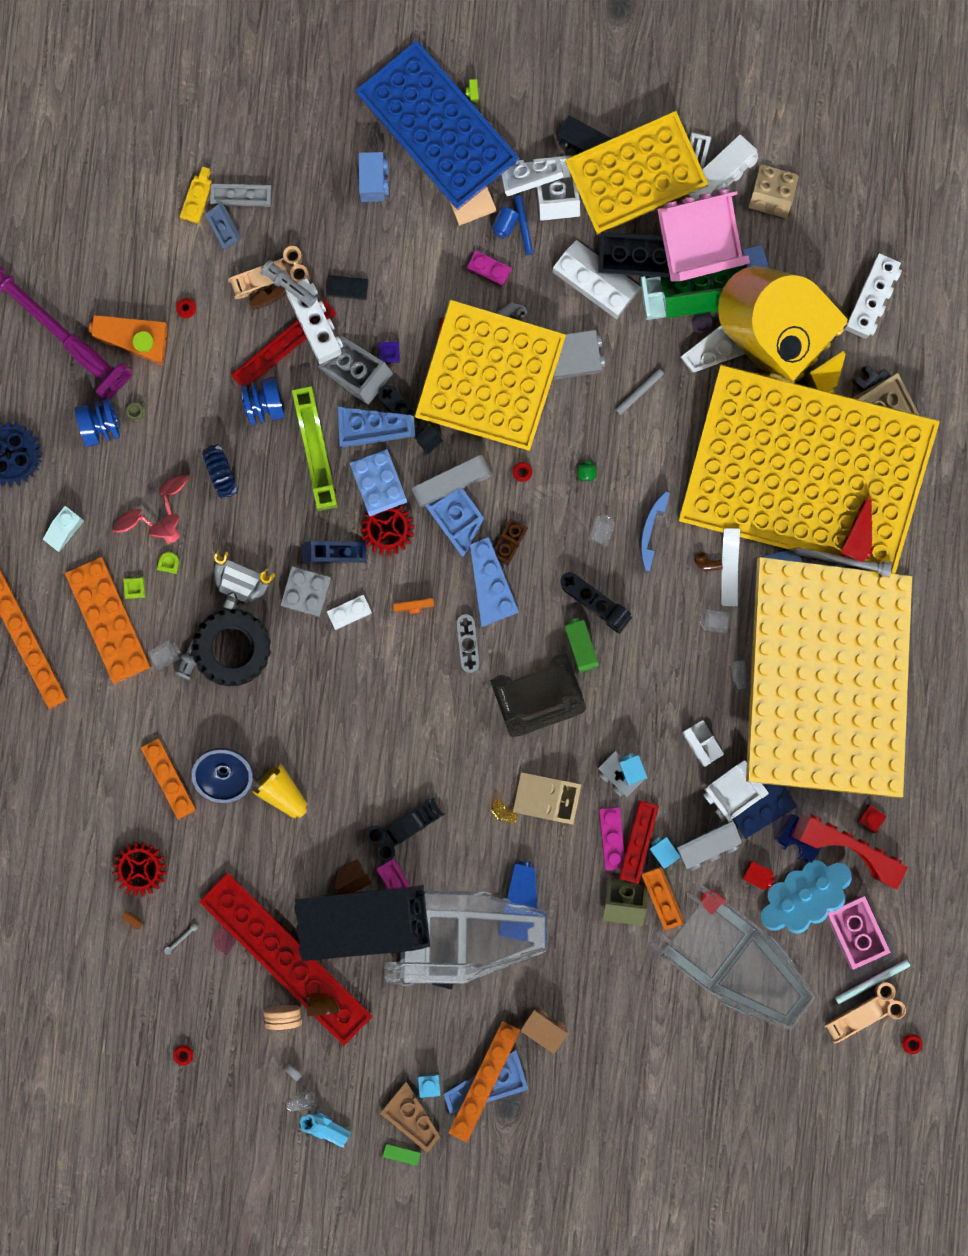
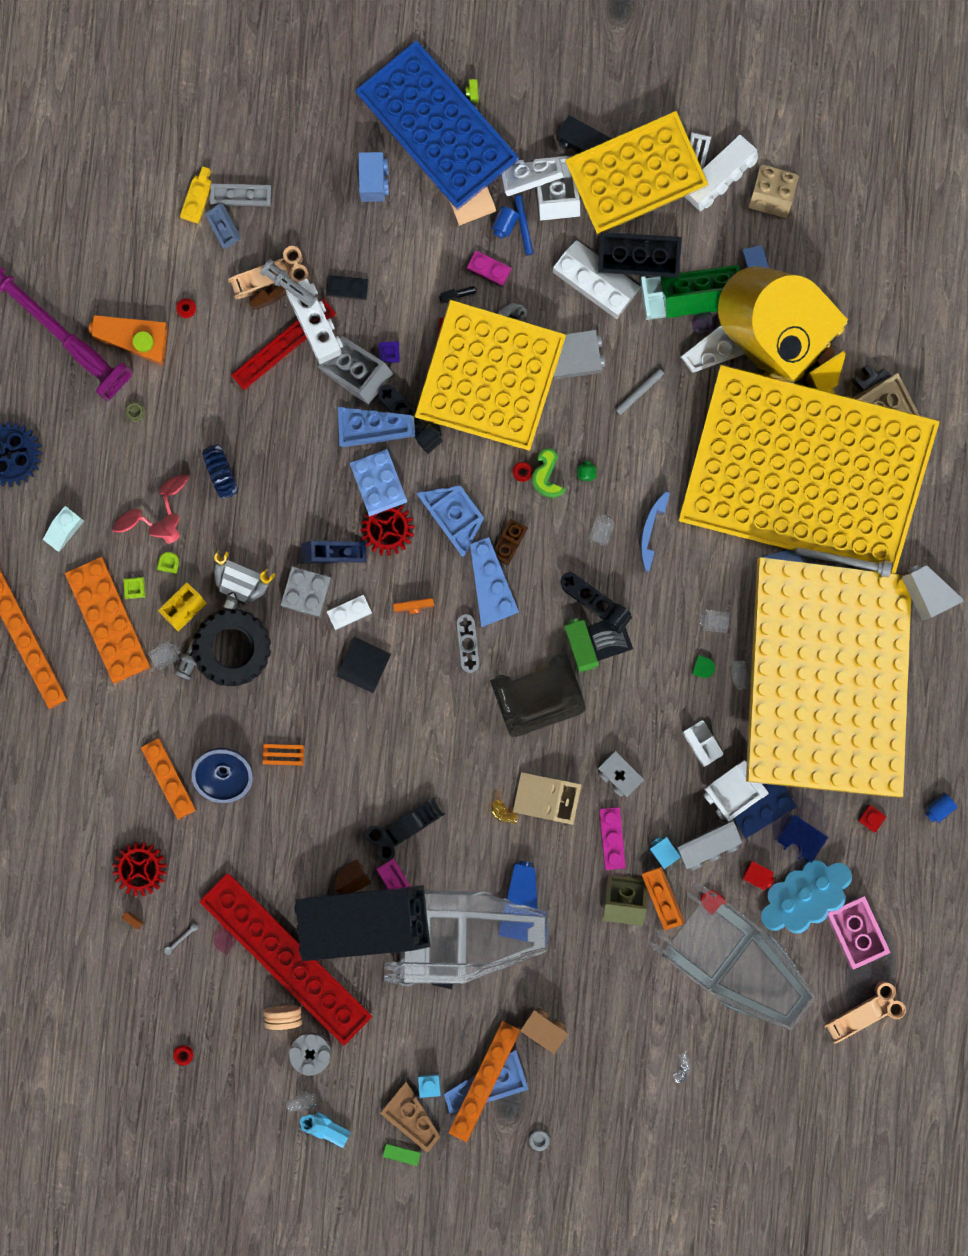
blue wheel [74,397,120,448] -> none
blue wheel [241,377,285,426] -> none
yellow cone [252,763,308,818] -> none
light grey tile [282,1063,302,1081] -> none
lime arch [292,386,338,512] -> none
reddish brown brick [306,993,341,1016] -> none
light grey beam [411,455,493,508] -> none
red tile [618,800,659,884] -> none
medium azure brick [619,753,647,786] -> none
bright pink panel [657,189,750,281] -> none
reddish brown arm [694,551,723,572] -> none
white sticker [721,528,740,606] -> none
red arch [791,814,908,890] -> none
light aqua bar [835,959,910,1005] -> none
red slope [840,495,874,563] -> none
white brick [844,253,902,339] -> none
red plate [902,1034,923,1055] -> none
none -> yellow brick [158,582,207,631]
none -> orange tile [263,744,304,766]
none -> light grey brick [289,1032,332,1076]
none -> black slope [337,637,391,693]
none -> black bar [438,286,476,303]
none -> light grey tile [529,1129,550,1151]
none -> animal [532,448,566,499]
none -> black sticker [587,621,633,661]
none -> clear arm [673,1052,692,1083]
none -> green tile [692,655,715,678]
none -> dark orange tile [814,347,835,368]
none -> light grey slope [902,565,964,621]
none -> blue brick [925,792,957,823]

